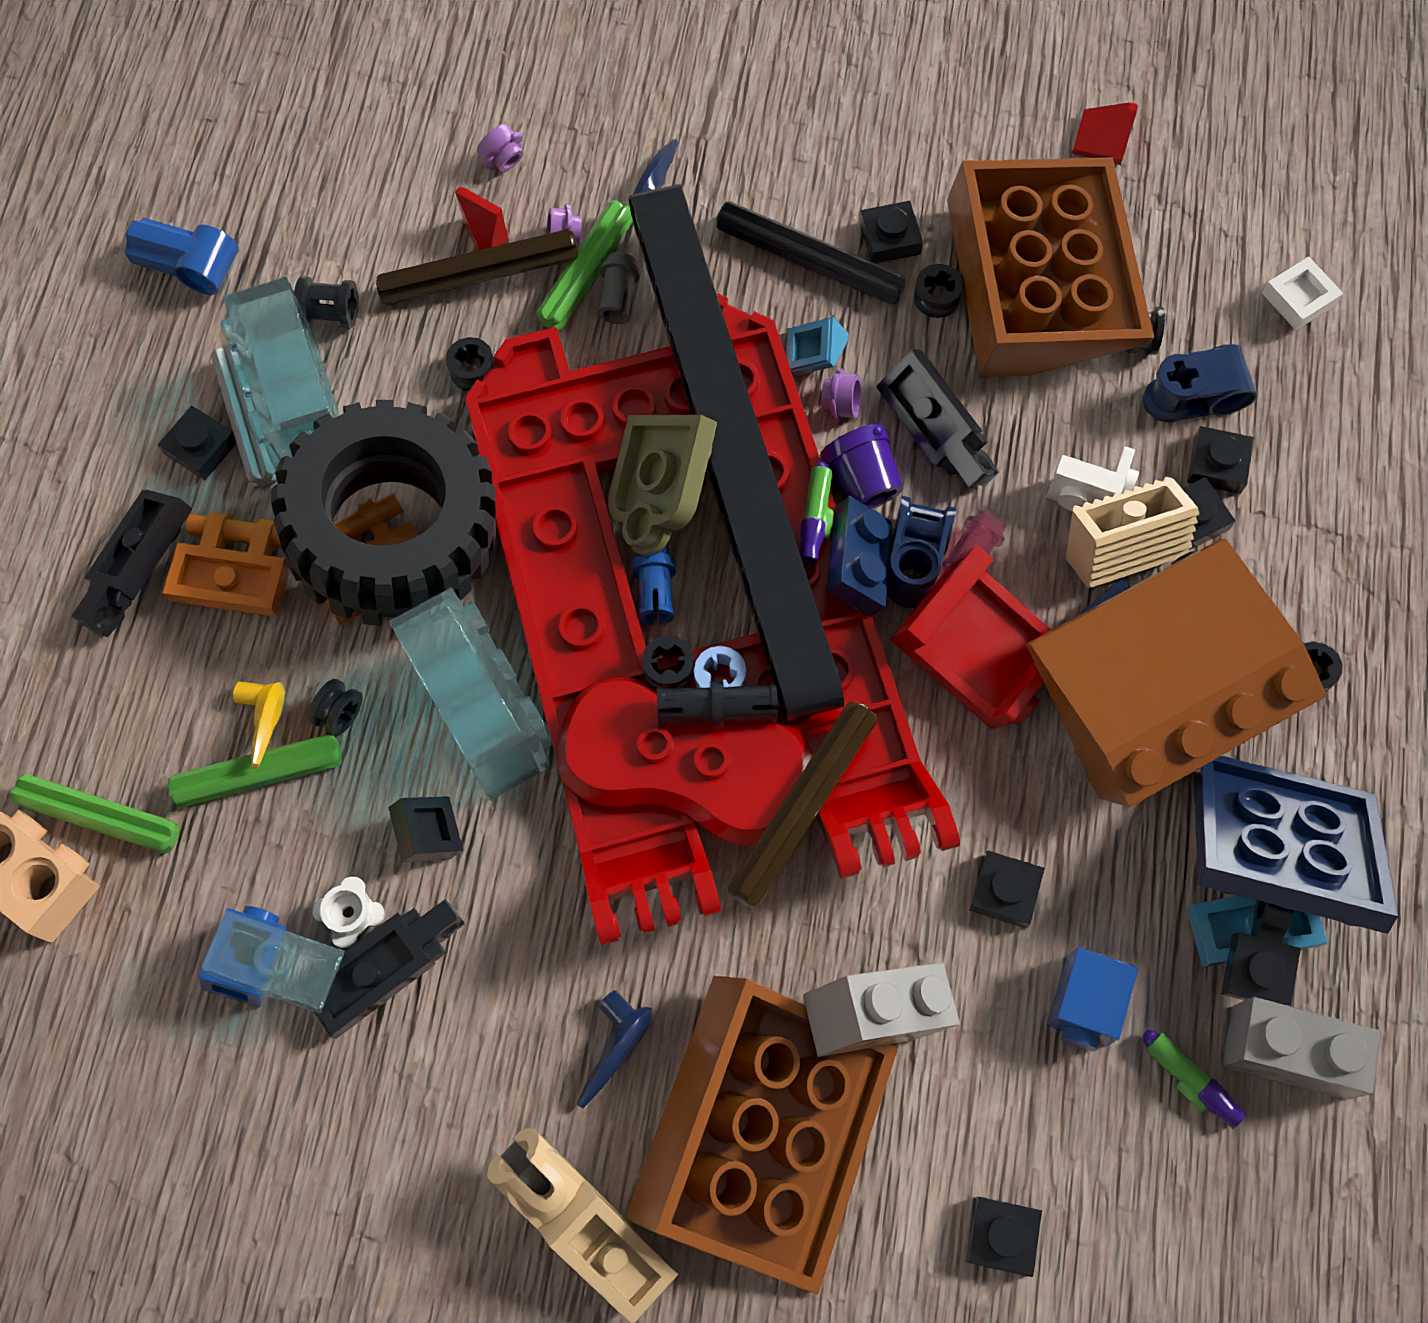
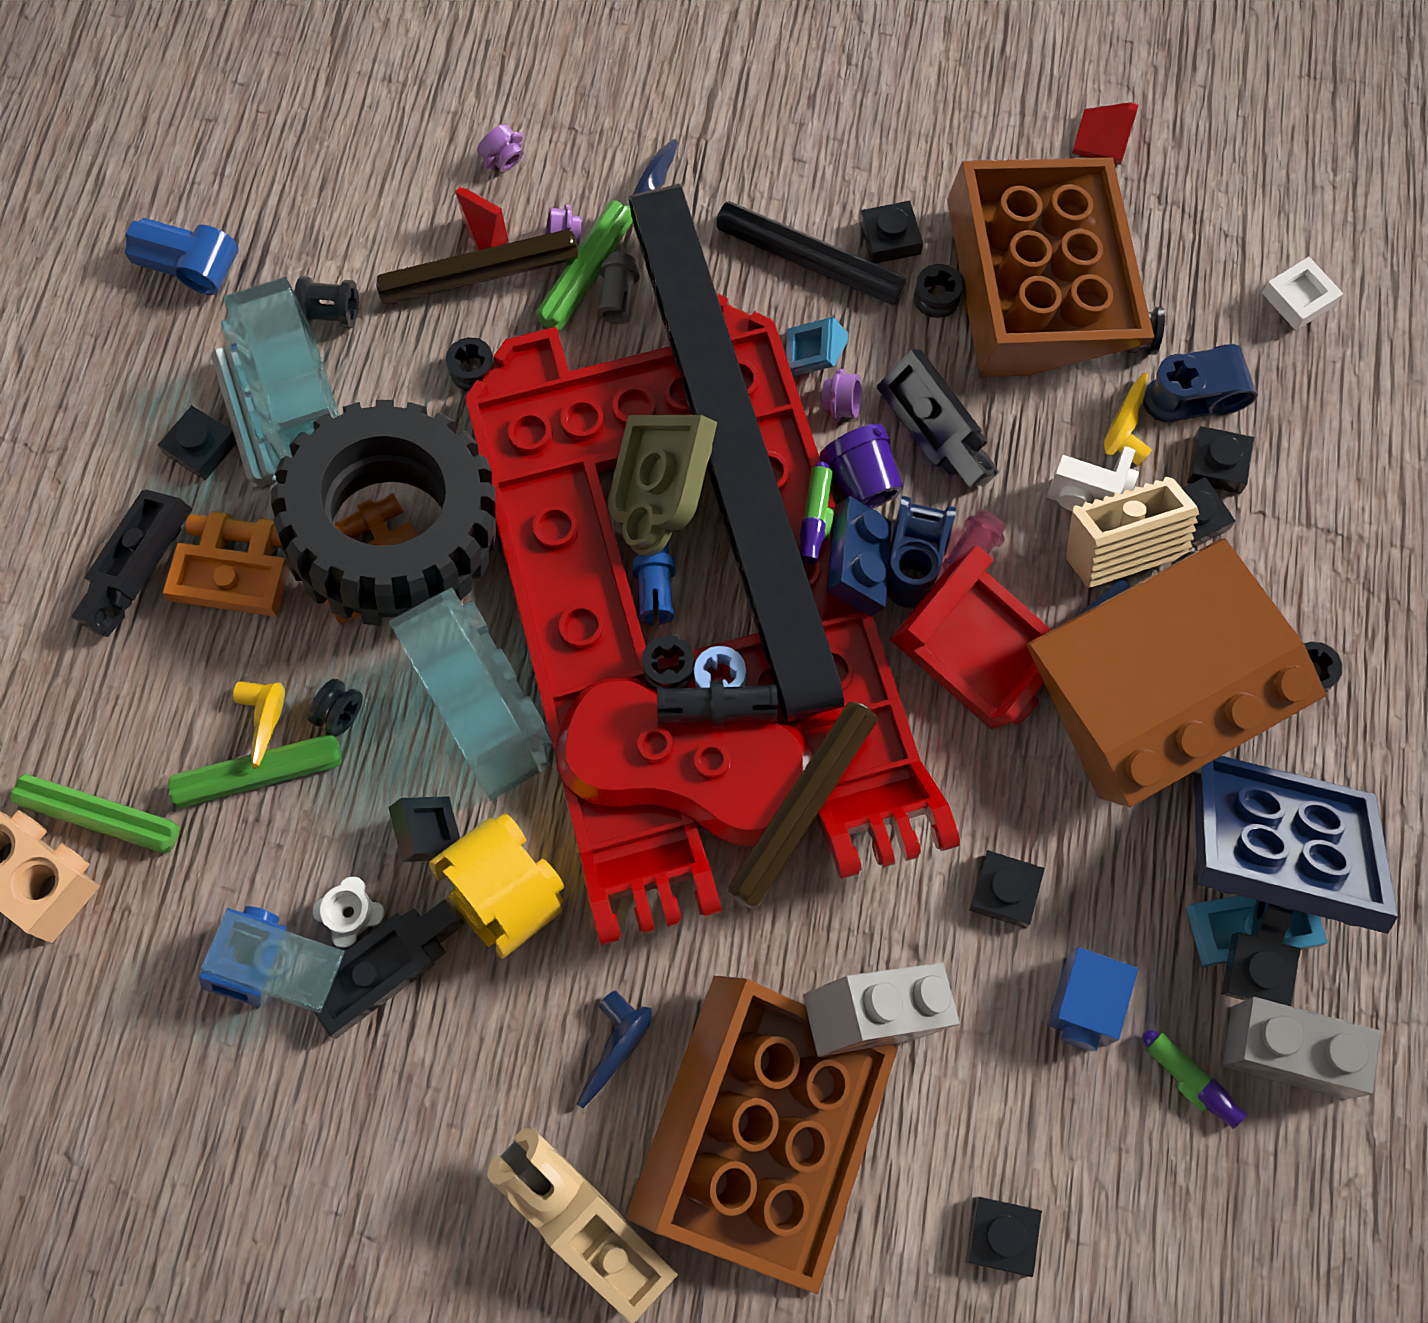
none -> yellow brick [429,813,564,959]
none -> yellow bar [1104,373,1152,466]

